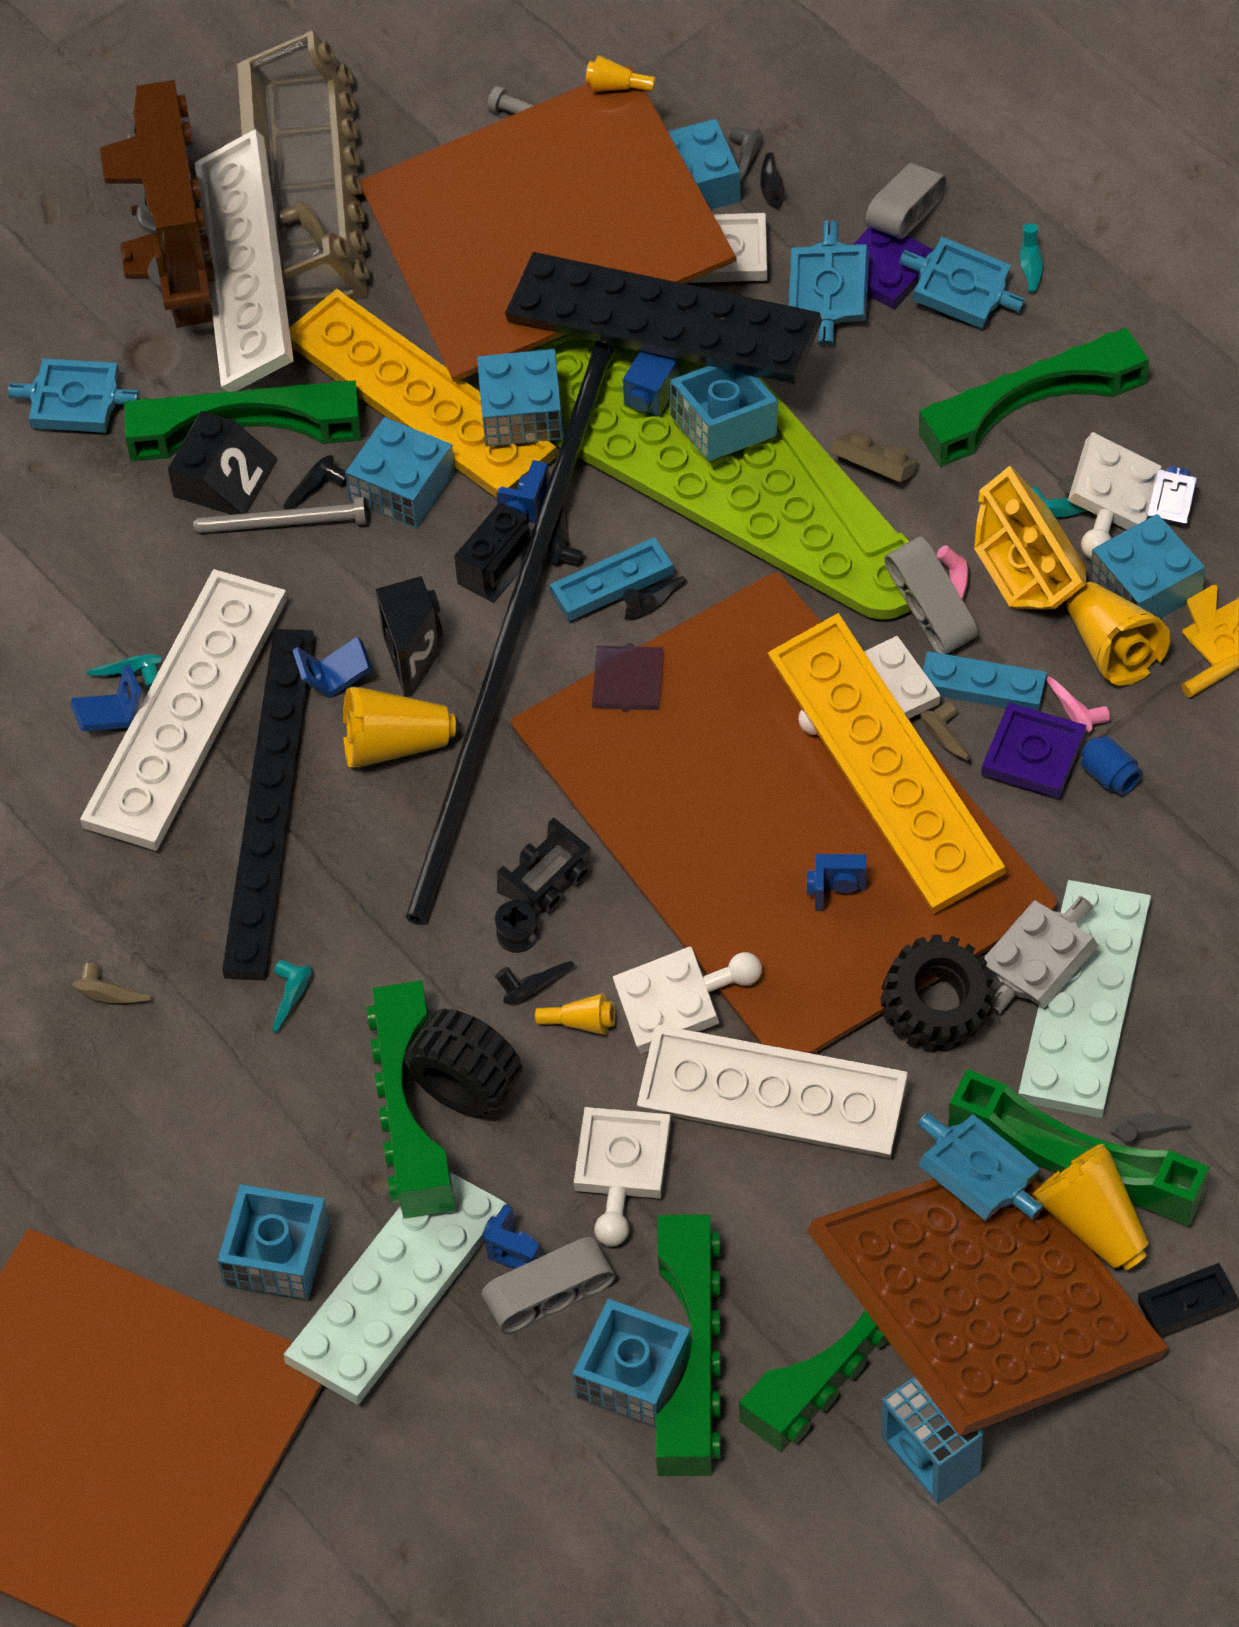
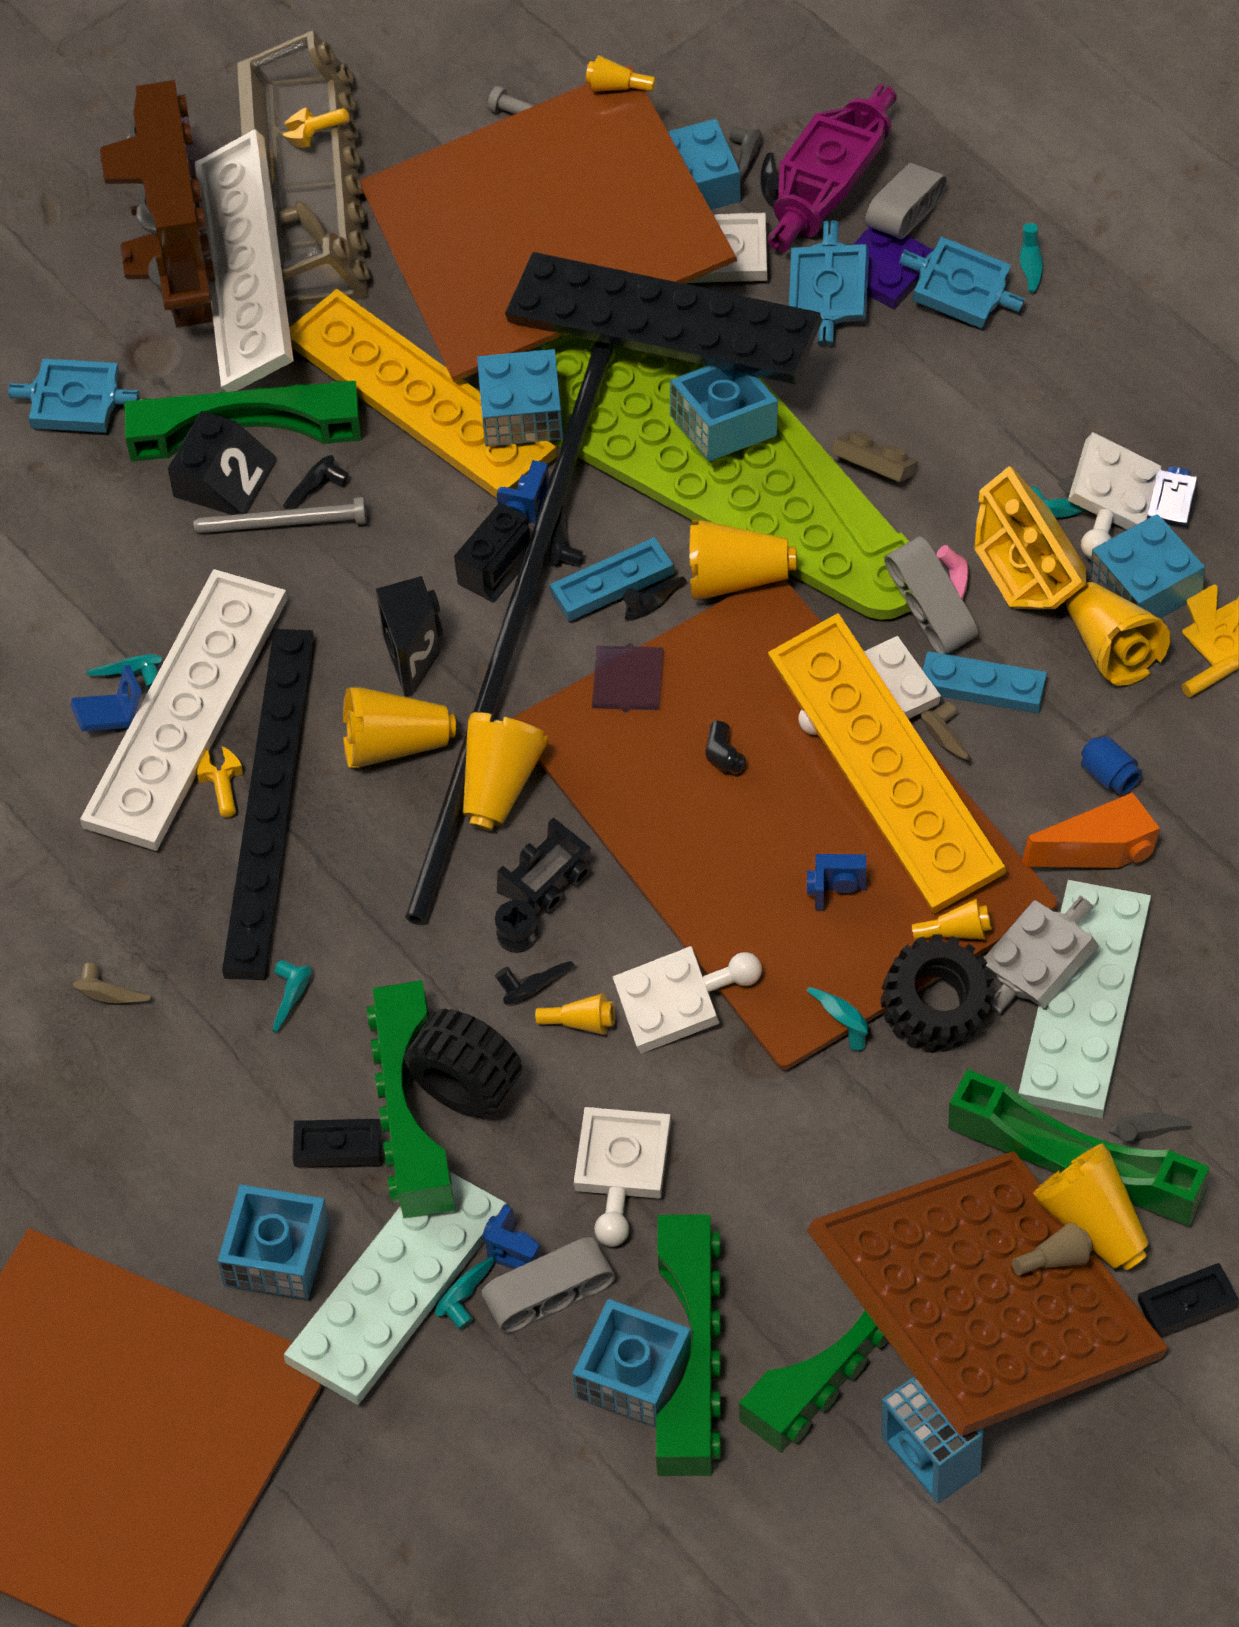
blue bracket [293,637,372,698] -> none
dark azure brick [345,417,456,529] -> none
blue brick [623,351,679,416] -> none
white plate [637,1024,908,1159] -> none
dark azure plate [917,1111,1044,1221] -> none
green arch [919,327,1149,468] -> none
dark purple plate [981,702,1087,799] -> none
bright pink bar [1046,676,1110,732] -> none
none -> yellow bar [197,746,243,818]
none -> yellow bar [283,107,350,148]
none -> black plate [292,1119,381,1167]
none -> teal bar [435,1257,495,1330]
none -> yellow cone [463,712,549,831]
none -> yellow cone [690,520,797,600]
none -> black arm [705,721,746,775]
none -> magenta plate [767,84,897,252]
none -> teal bar [807,987,868,1051]
none -> yellow cone [912,898,992,940]
none -> dark tan cone [1012,1222,1092,1275]
none -> orange slope [1022,792,1160,868]

